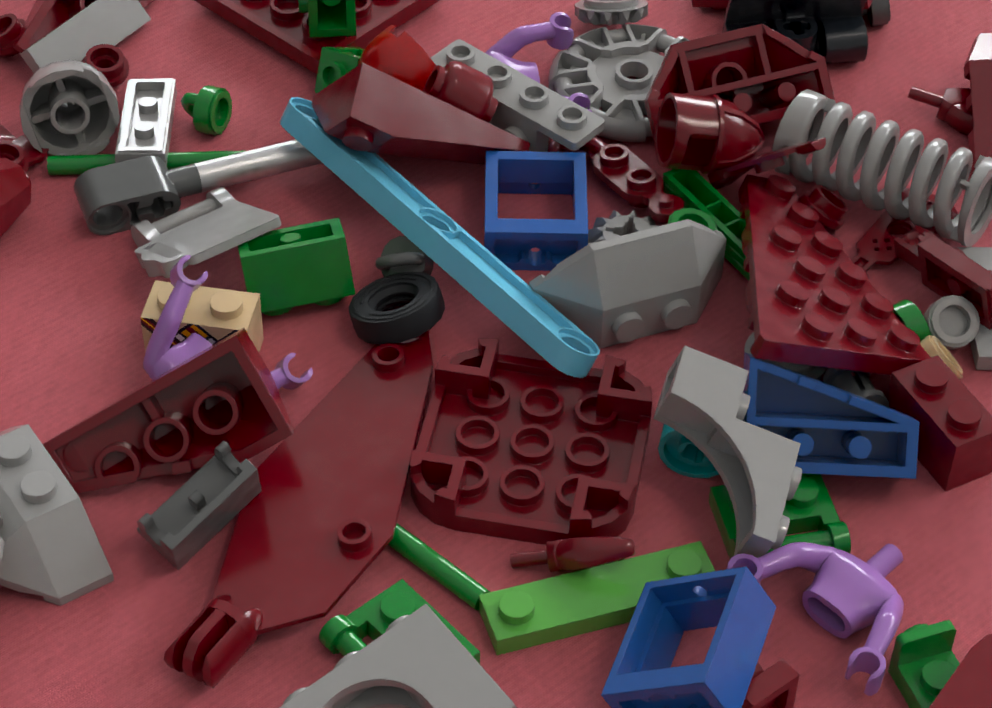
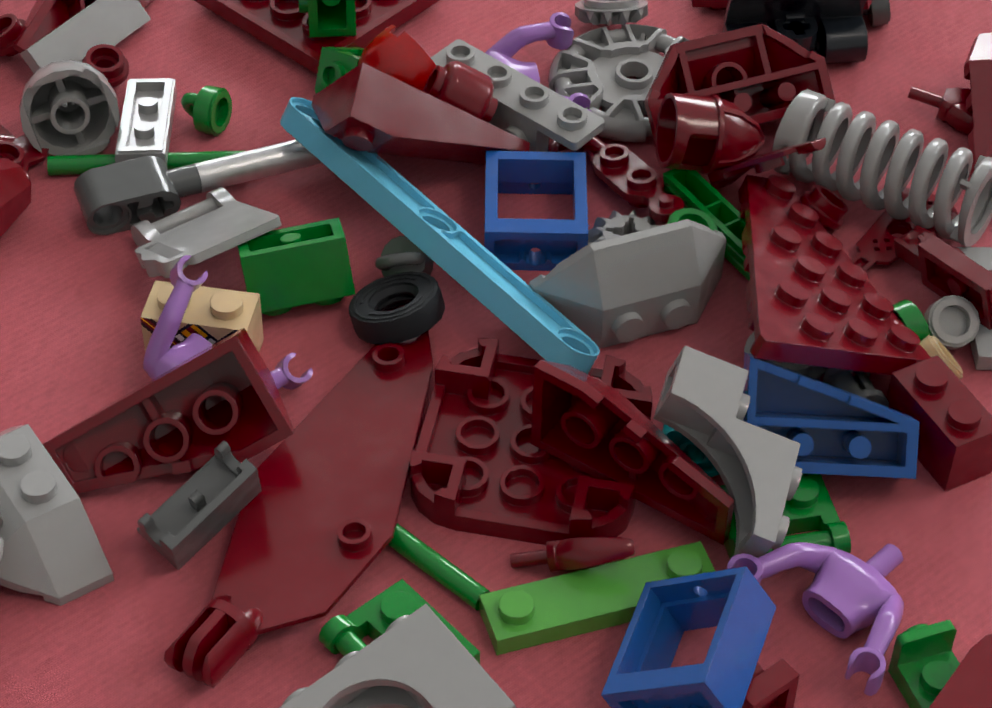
none -> dark red wedge [531,359,735,545]

